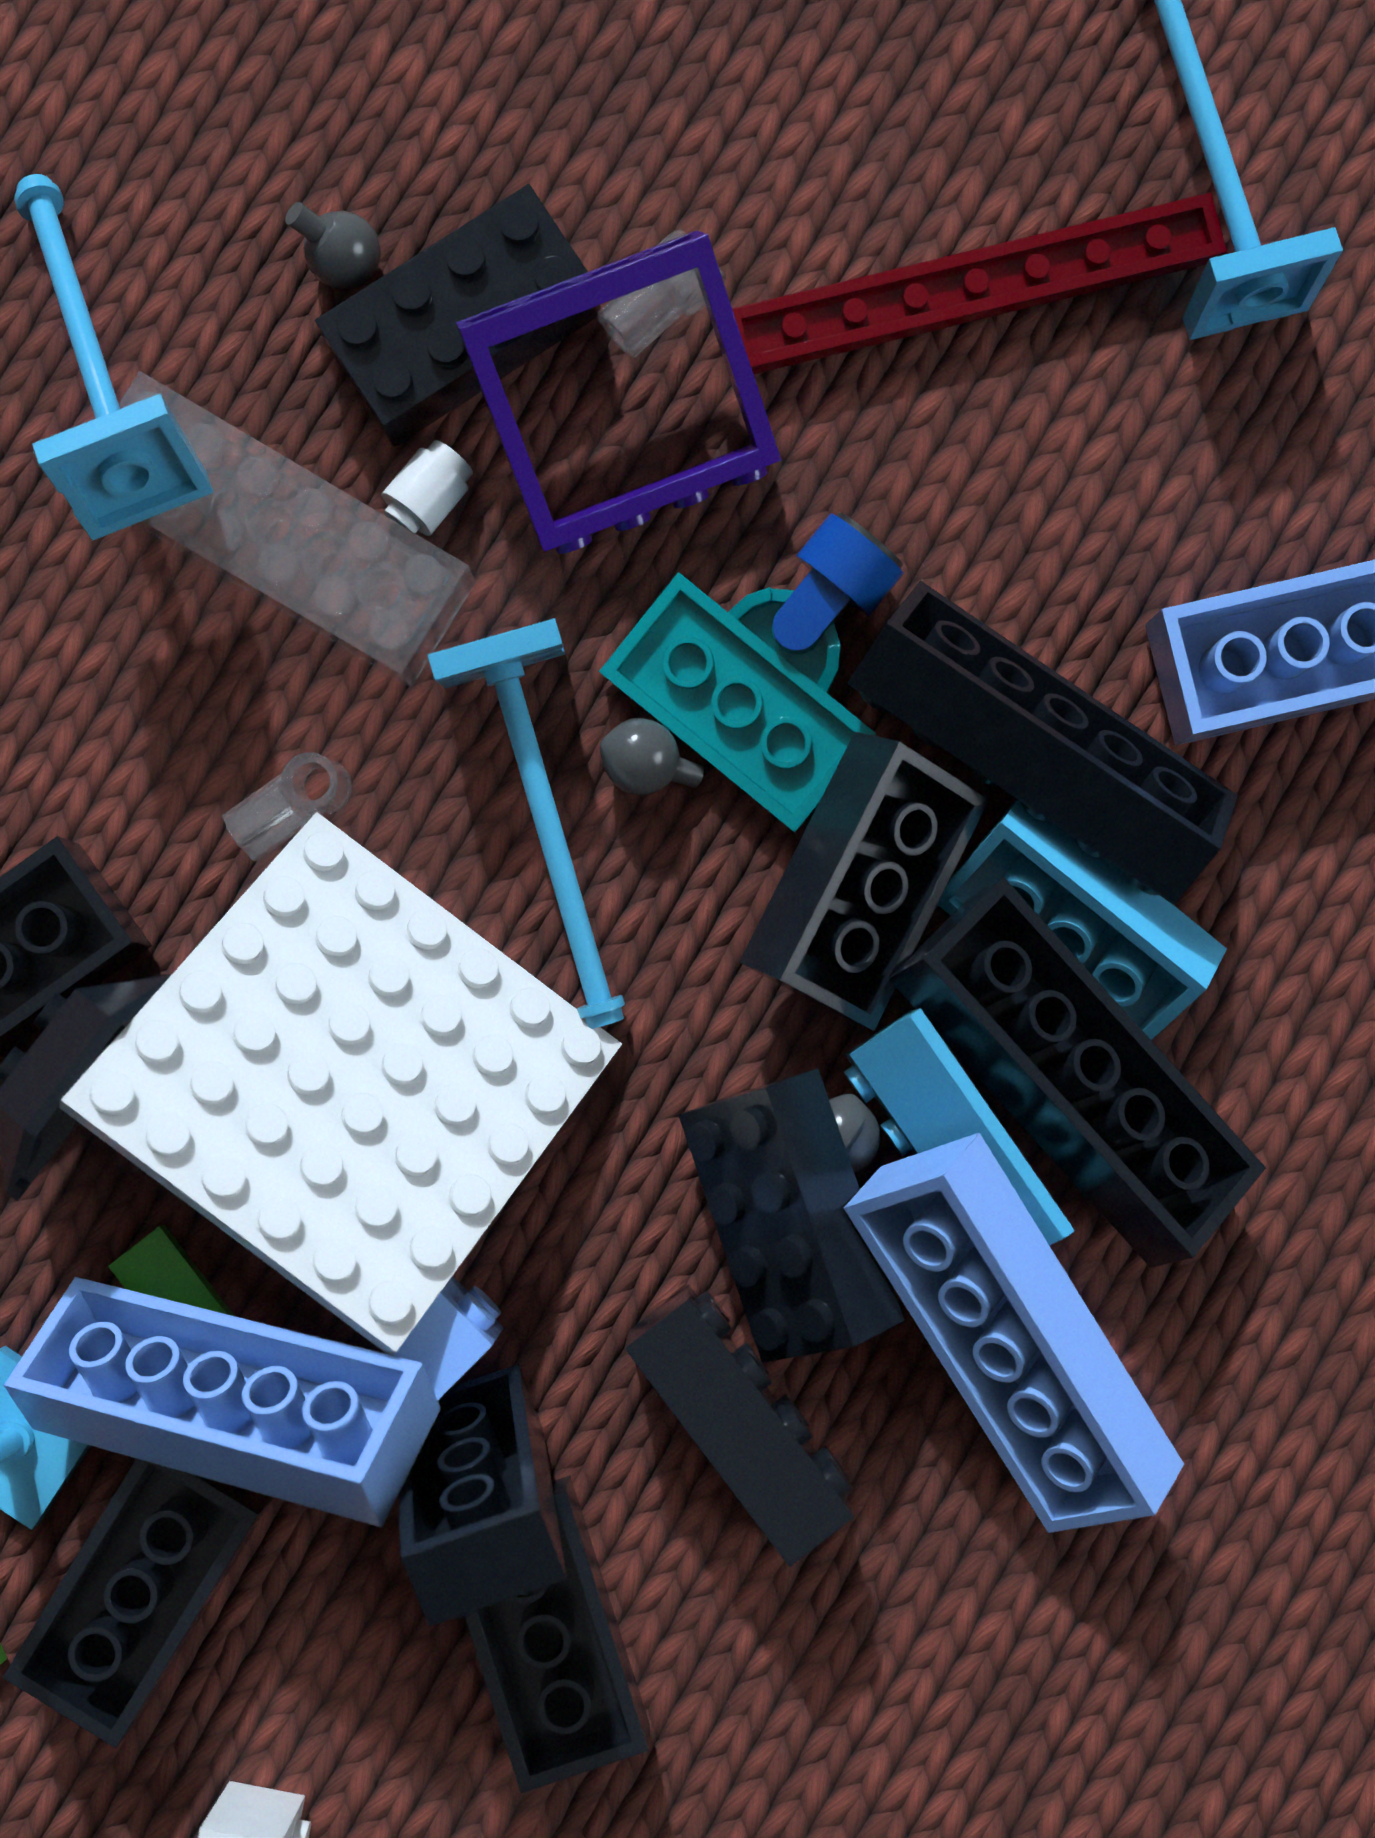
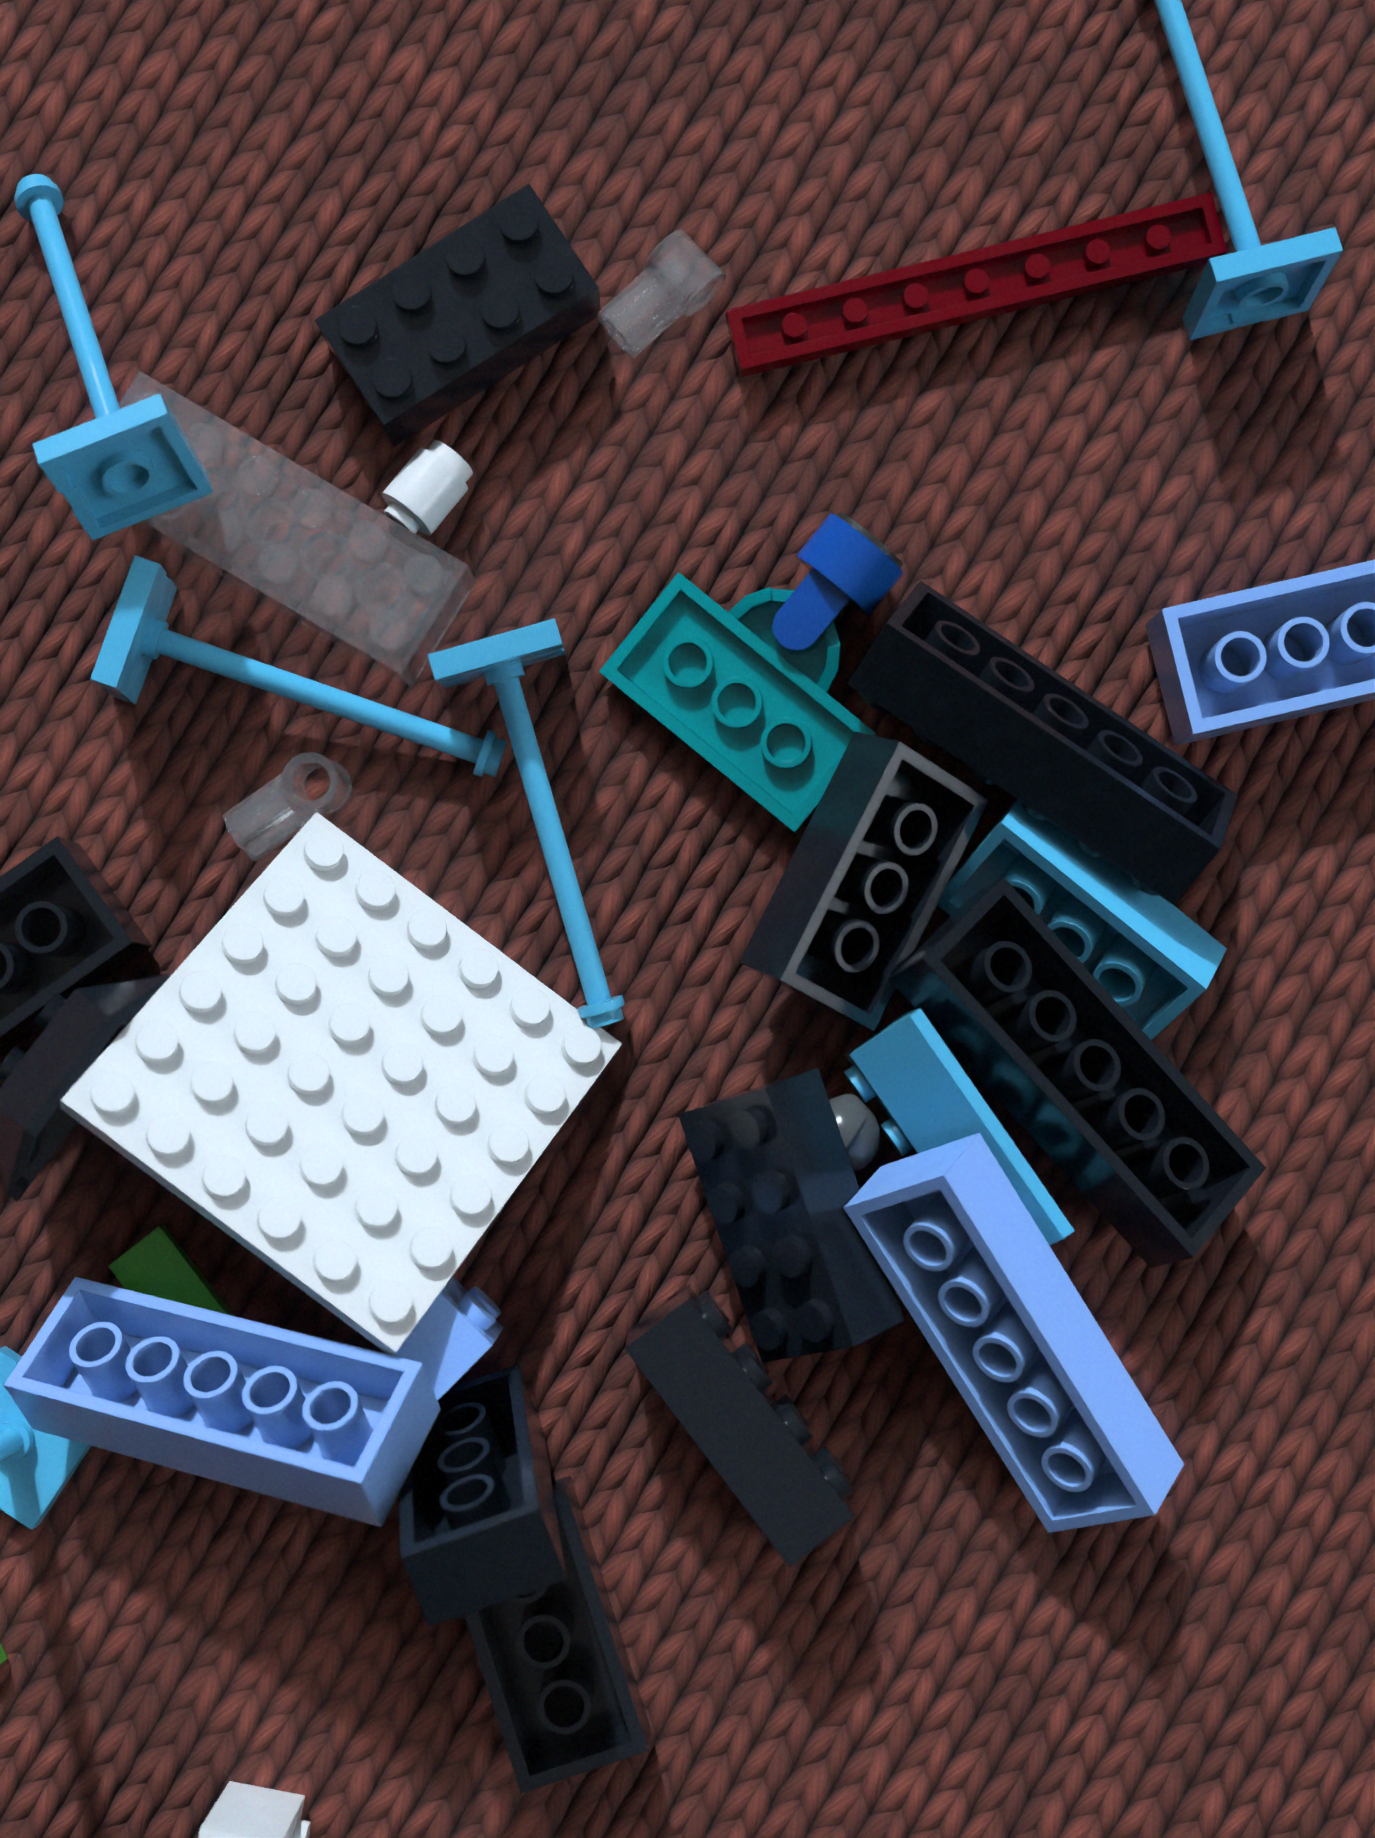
black brick [2,1458,273,1748] -> none
dark grey piece [285,202,381,290] -> none
dark purple window [455,230,781,554] -> none
dark grey piece [600,718,704,796] -> none
none -> medium azure tile [90,555,508,777]

